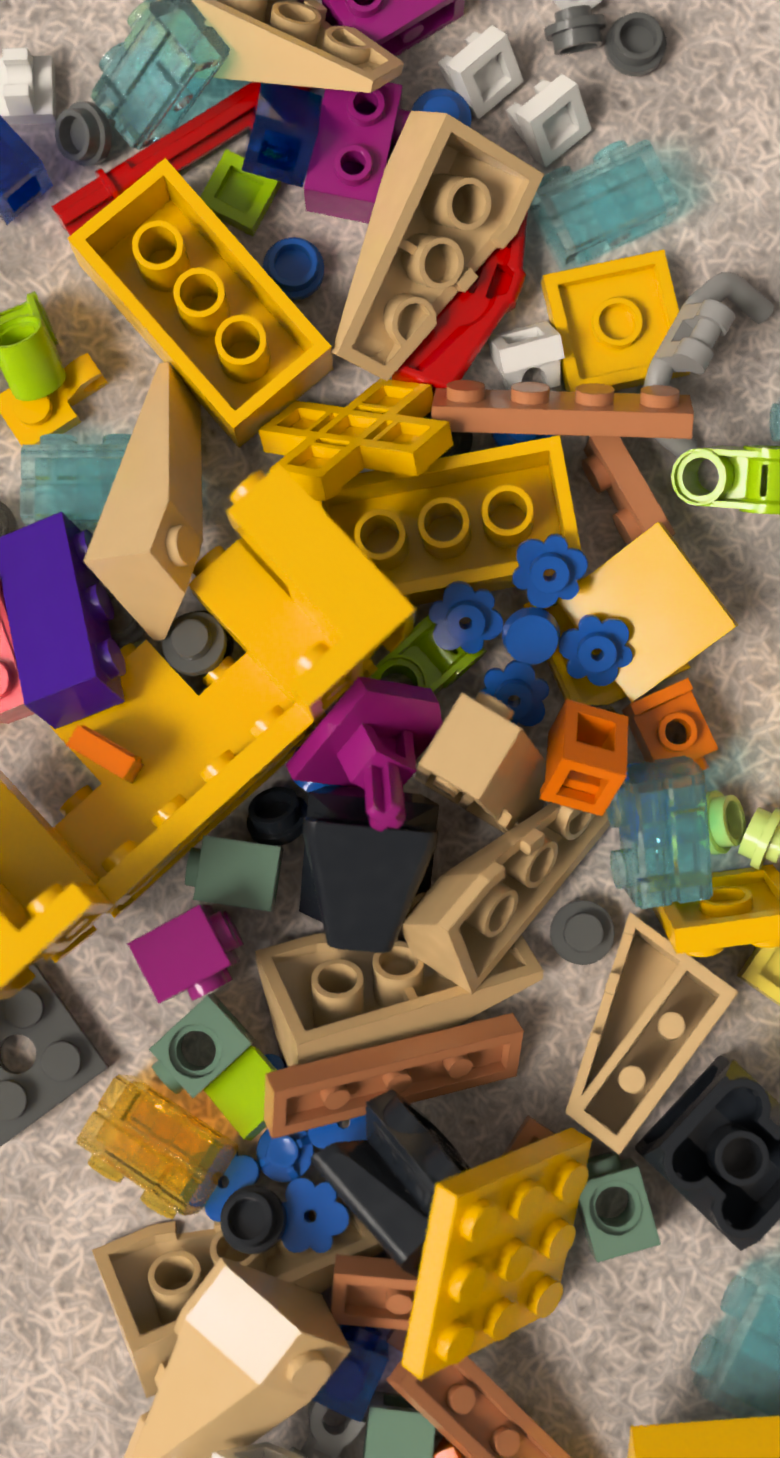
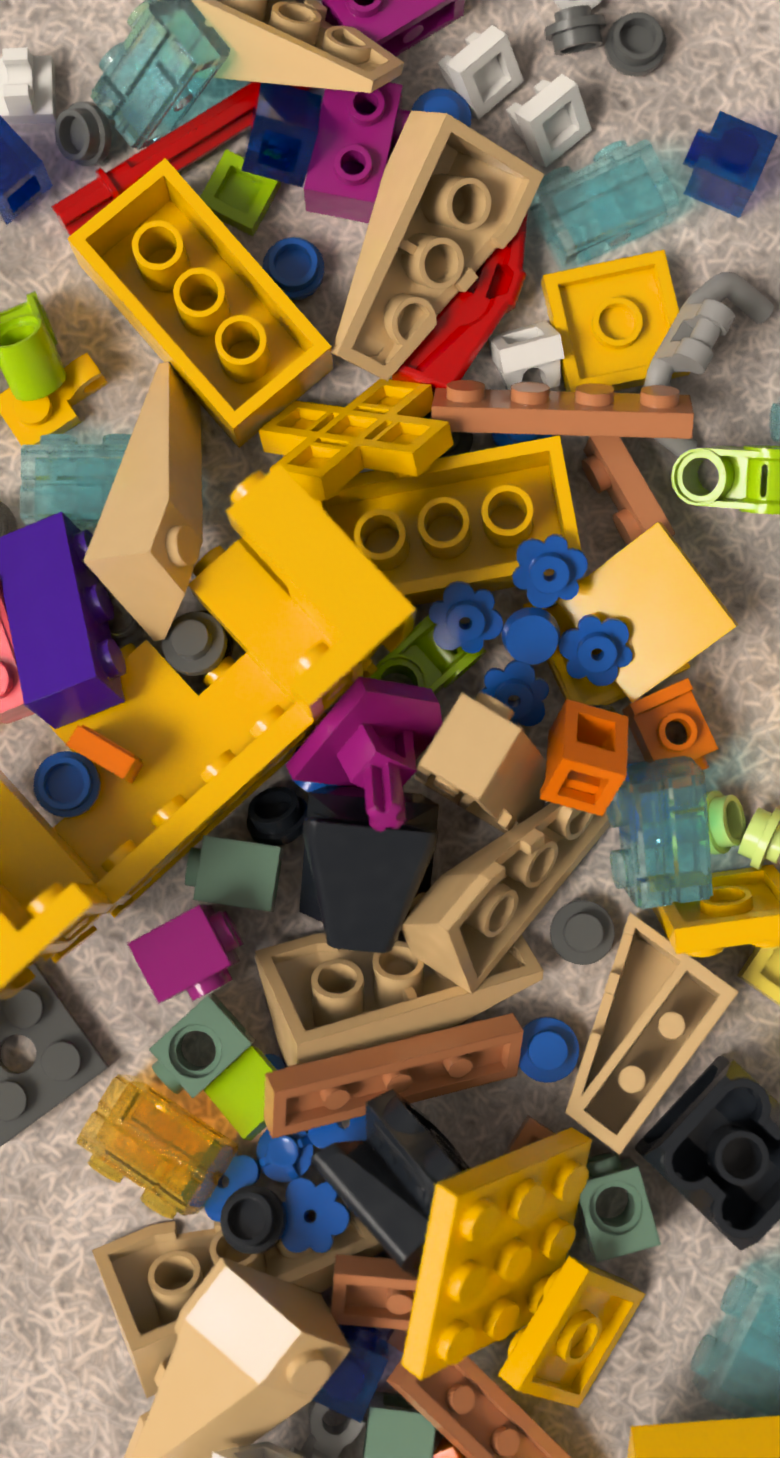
none -> blue plate [33,751,101,818]
none -> yellow plate [498,1256,646,1408]
none -> blue plate [518,1017,579,1083]
none -> clear blue brick [683,111,778,218]

